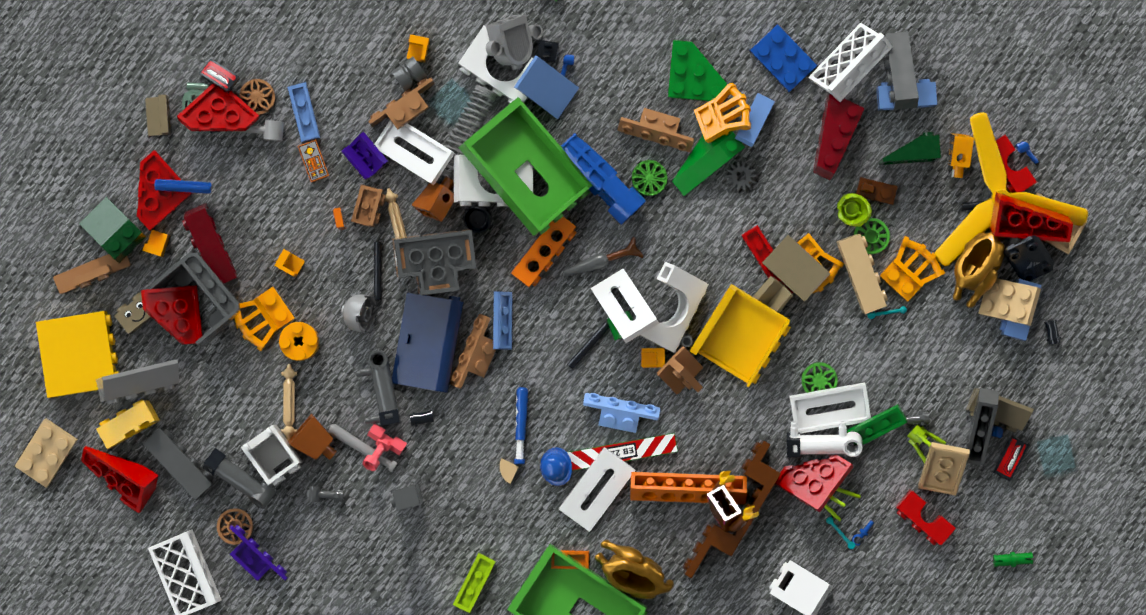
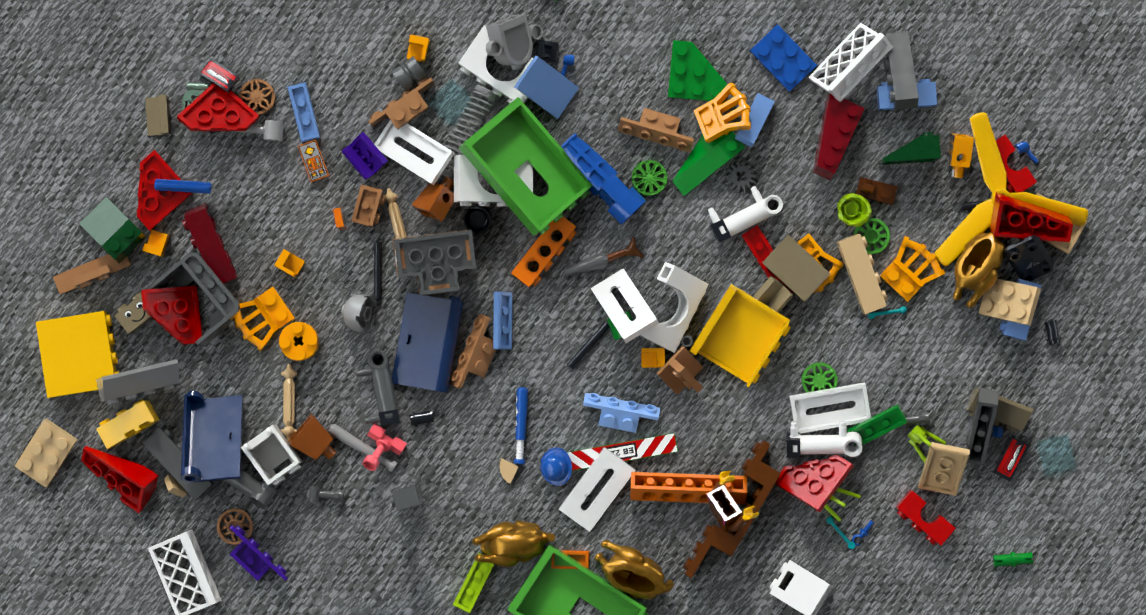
none -> tan tile [164,475,187,498]
none -> dark blue door [181,391,243,483]
none -> pearl gold piece [472,520,555,567]
none -> white piece [708,186,783,243]

